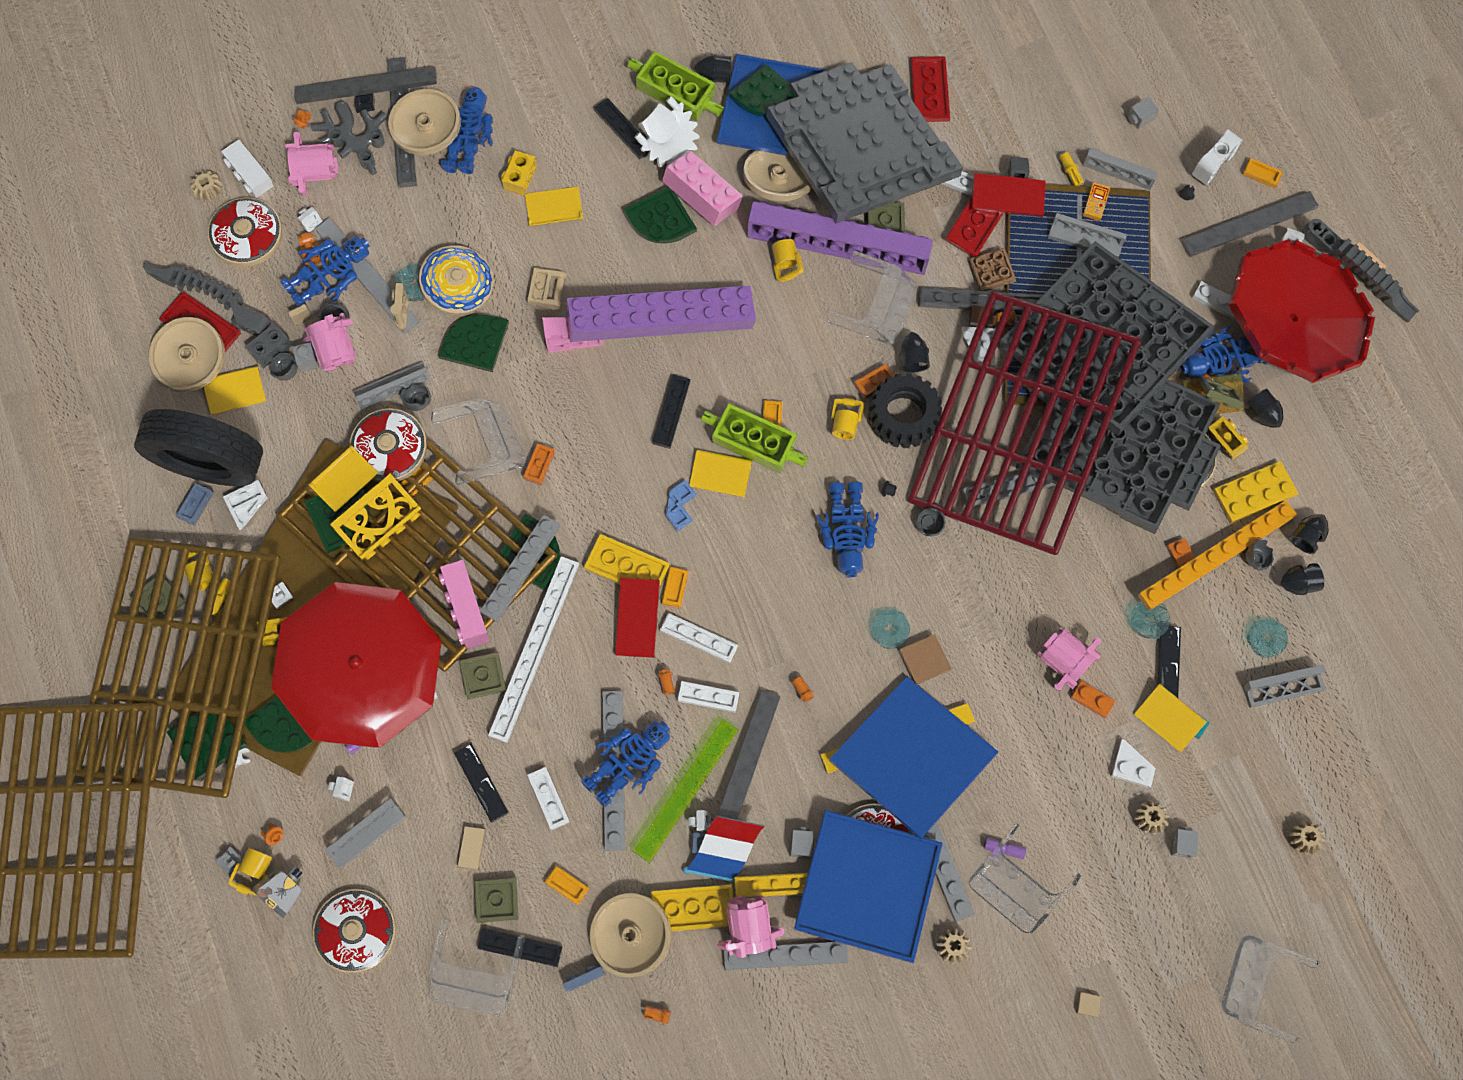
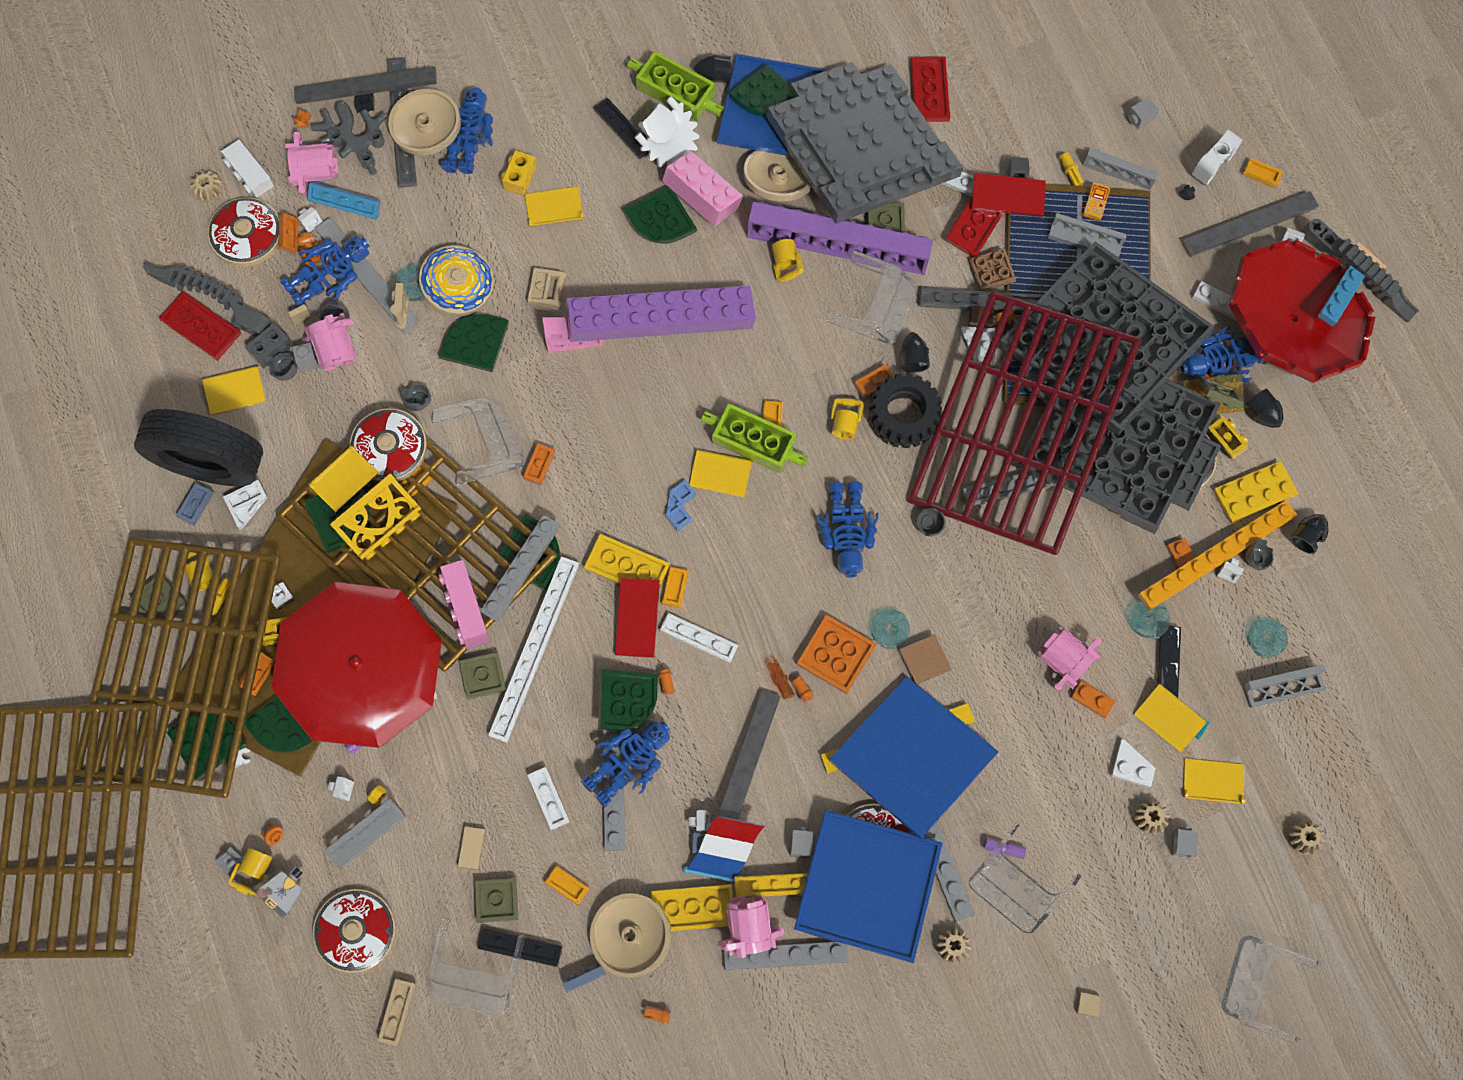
tan dish [149,317,225,392] -> none
light grey fence [353,362,431,410] -> none
black tile [454,743,509,823] -> none
clear neon green plate [633,719,739,864] -> none
black tile [652,375,691,449] -> none
white plate [678,681,740,713] -> none
black piece [881,480,897,497] -> none
black helmet [1280,563,1325,595] -> none
none -> orange plate [237,652,275,696]
none -> orange plate [279,213,299,254]
none -> dark azure plate [307,181,381,219]
none -> yellow tile [367,785,387,805]
none -> tan plate [377,979,416,1047]
none -> dark green plate [598,669,658,731]
none -> clear orange pin [767,660,795,700]
none -> orange plate [796,615,876,694]
none -> yellow piece [1184,758,1245,804]
none -> white tile [1217,558,1244,584]
none -> dark azure plate [1318,265,1365,327]

